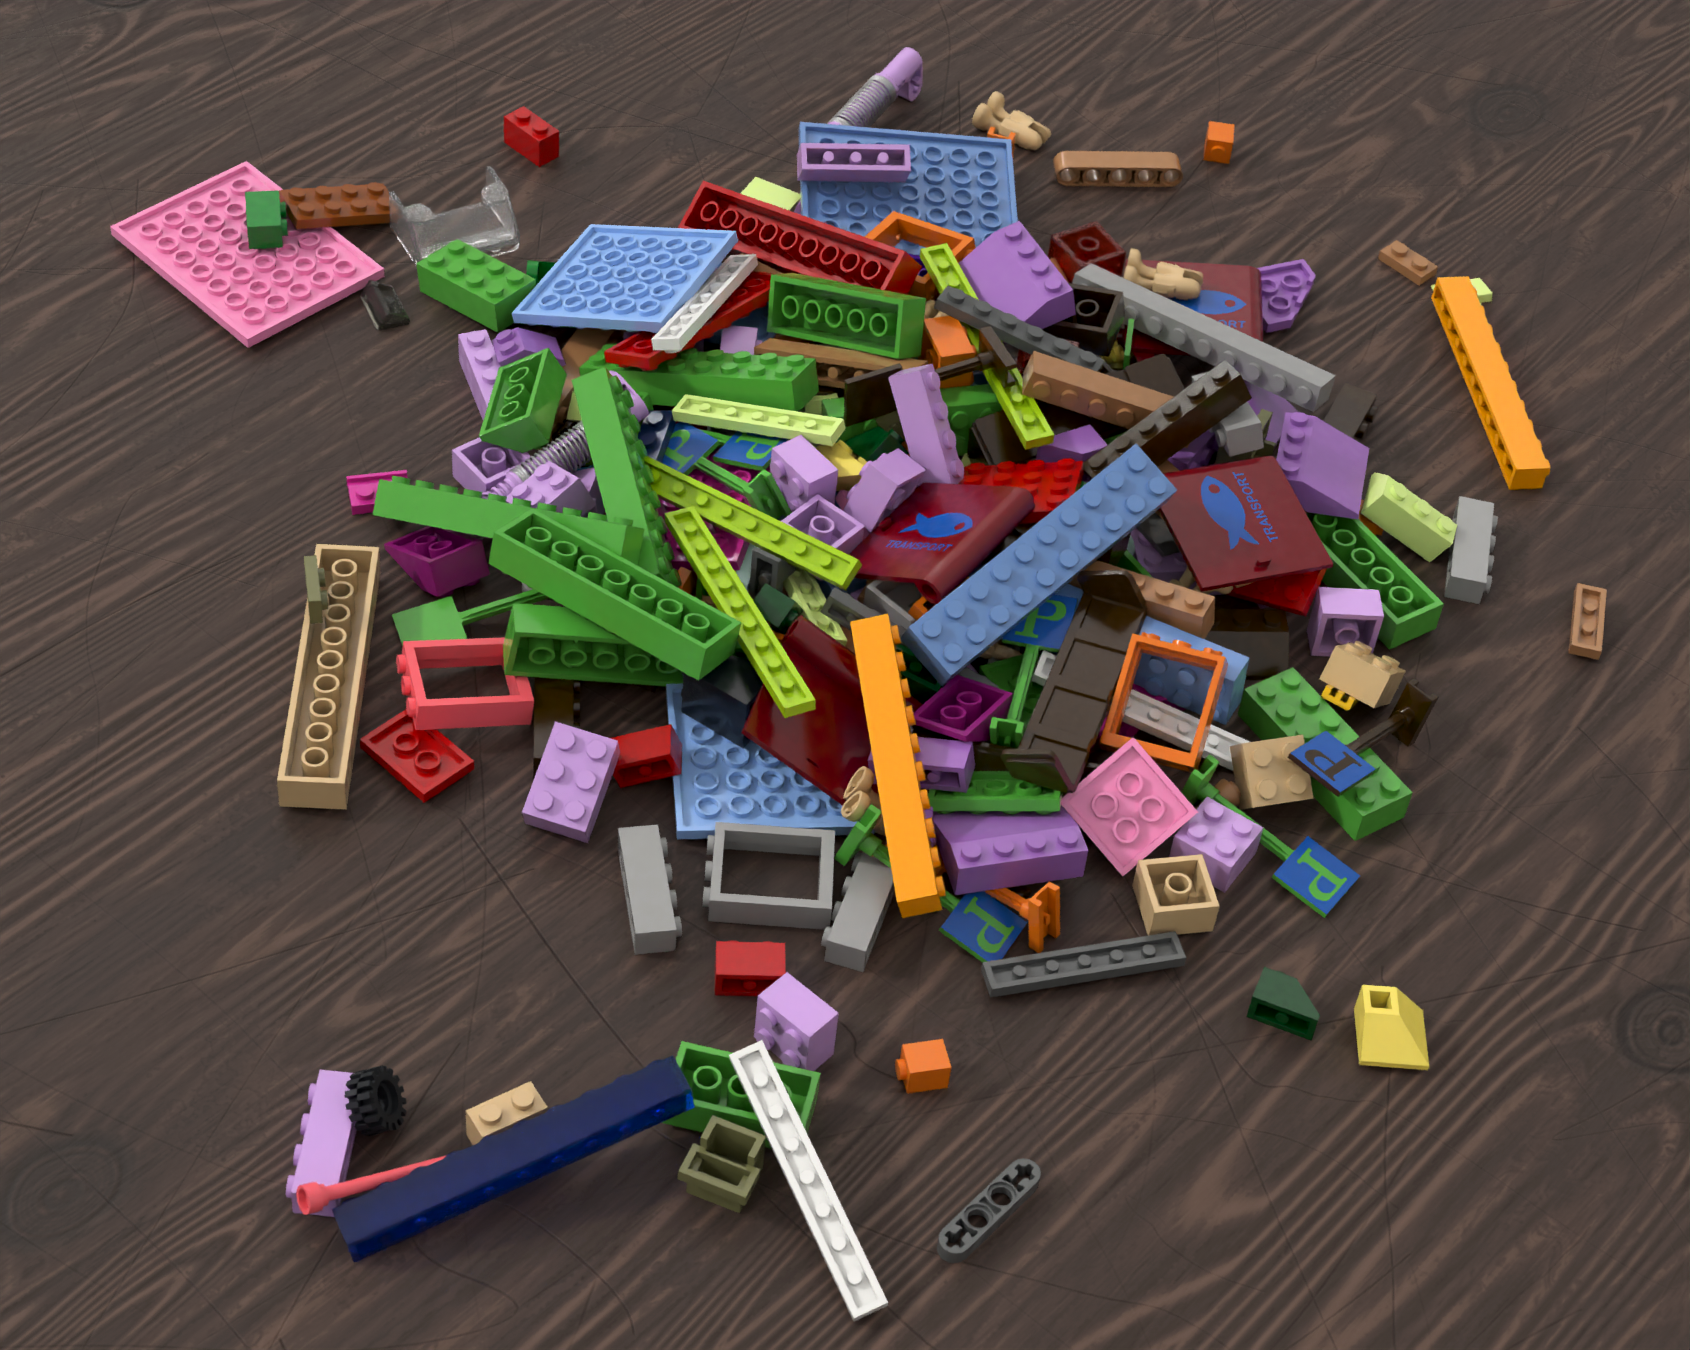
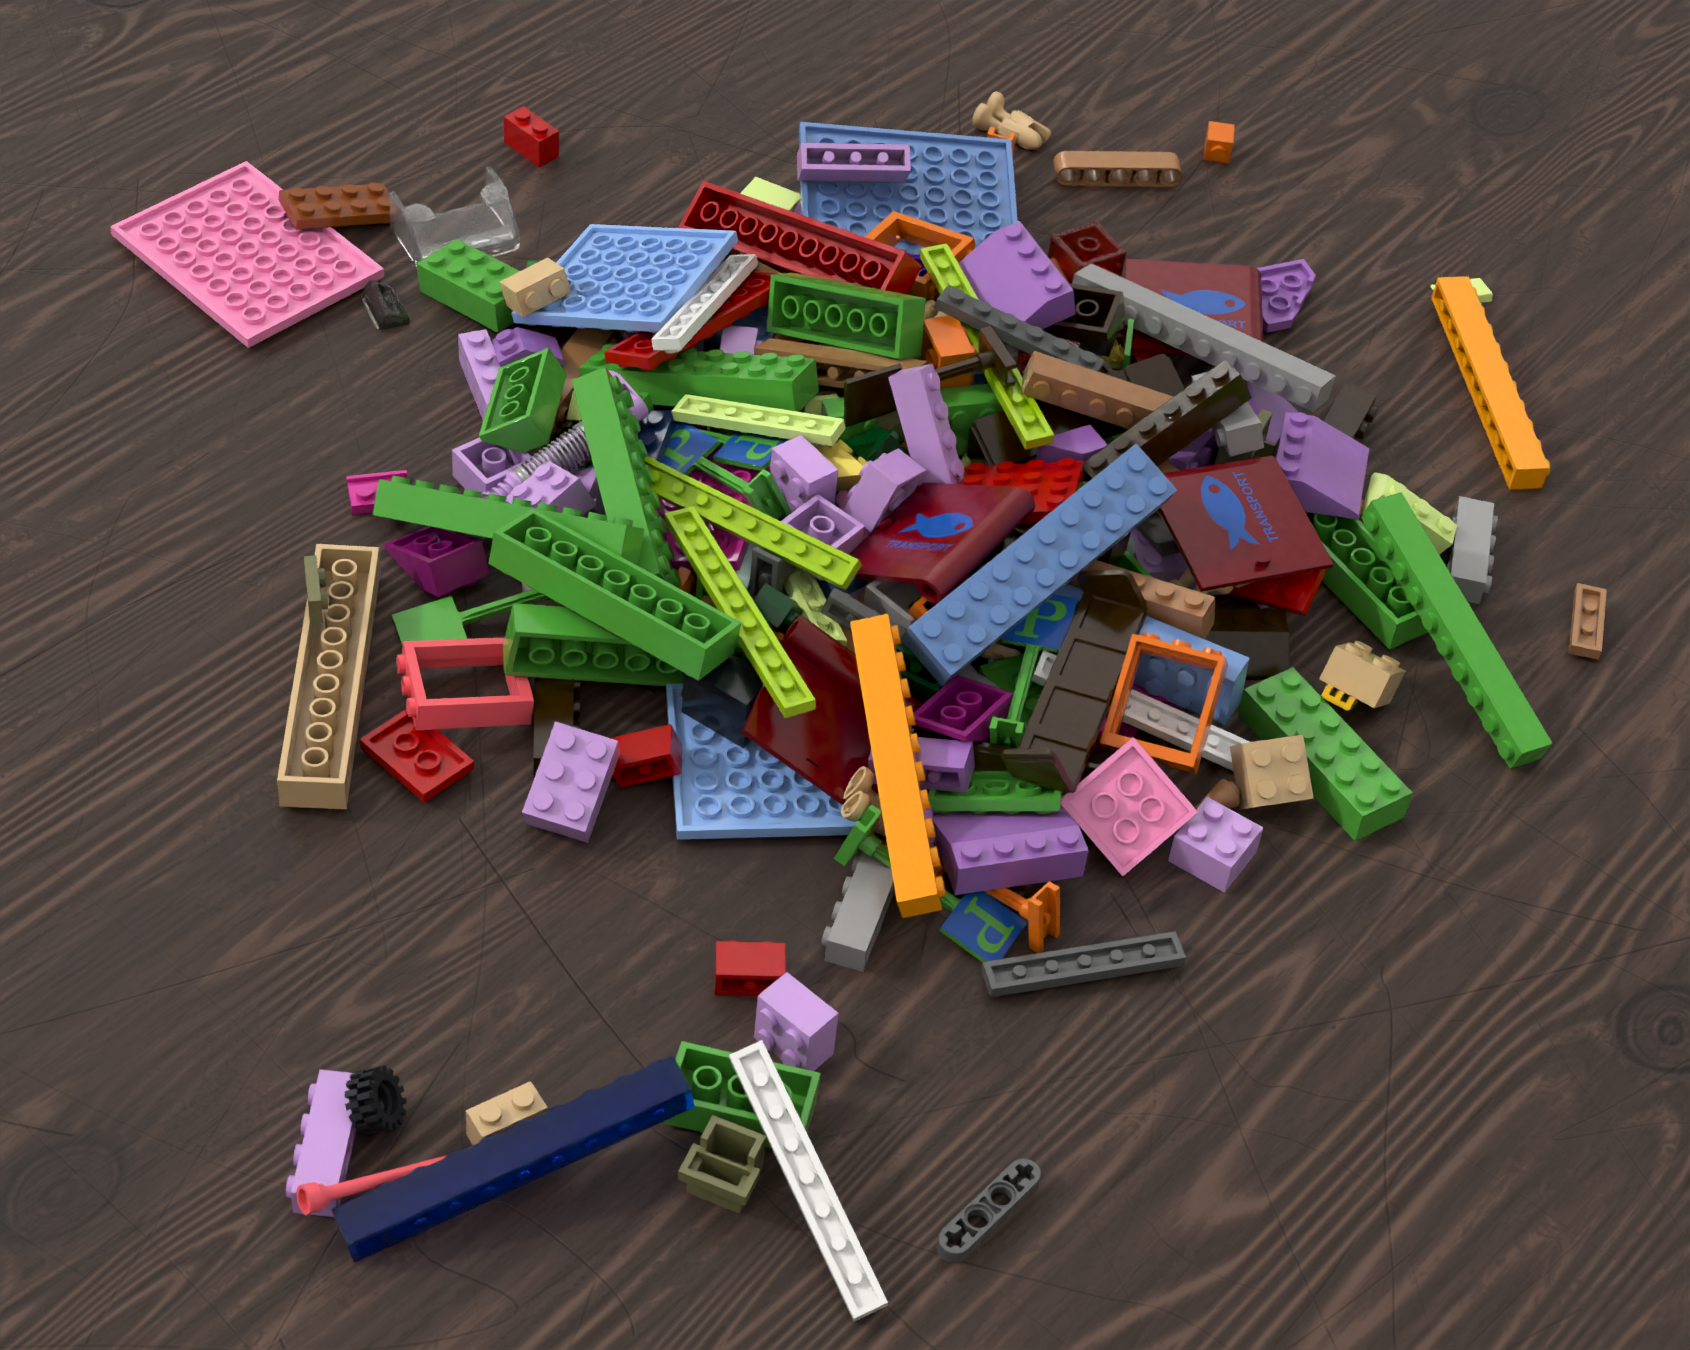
green brick [245,190,288,249] -> none
light grey brick [618,824,682,955] -> none
light grey window [702,822,835,930] -> none
lavender piece [827,47,923,127] -> none
orange brick [895,1039,951,1094] -> none
tan piece [1124,248,1203,300] -> none
tan brick [1132,854,1220,935] -> none
piece [1181,754,1360,918] -> none
dark green slope [1246,967,1320,1041] -> none
dark brown piece [1288,678,1439,797] -> none
lavender brick [1307,587,1384,657] -> none
light yellow slope [1354,985,1429,1070] -> none
medium nougat plate [1378,240,1438,286] -> none
none -> tan brick [499,257,572,317]
none -> bright green brick [1361,492,1553,769]

